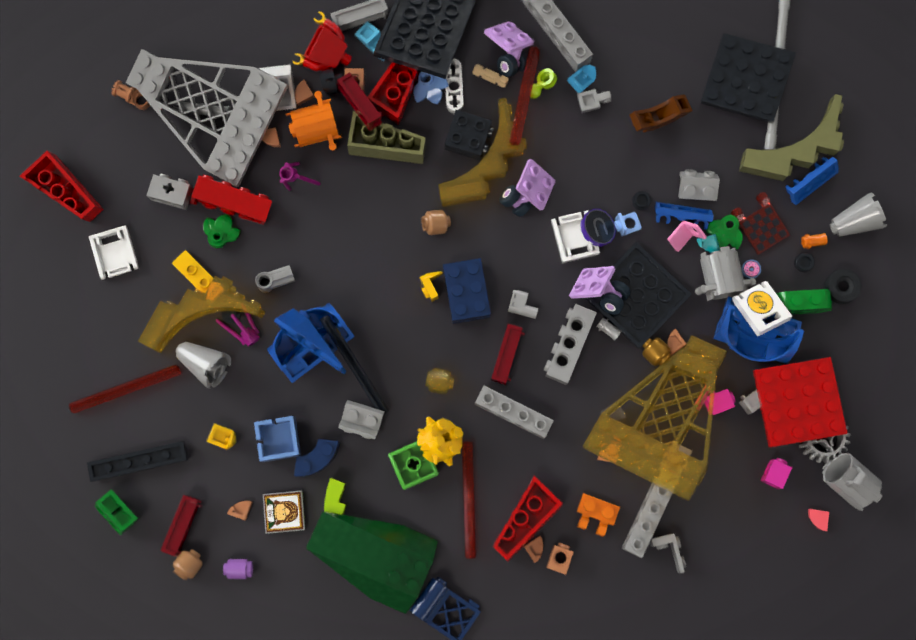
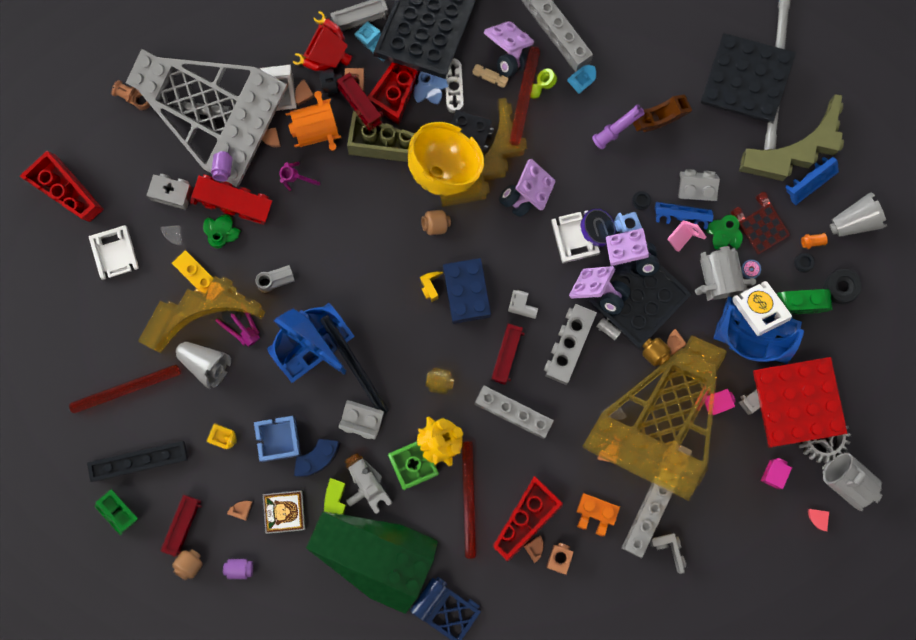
light grey plate [577,89,612,113] -> none
teal tile [696,234,720,253] -> none
none -> clear tile [161,225,182,245]
none -> medium lavender brick [211,151,233,181]
none -> light grey piece [344,453,393,514]
none -> yellow rock [408,122,484,196]
none -> medium lavender pin [593,105,645,149]
none -> lavender plate [606,228,660,276]

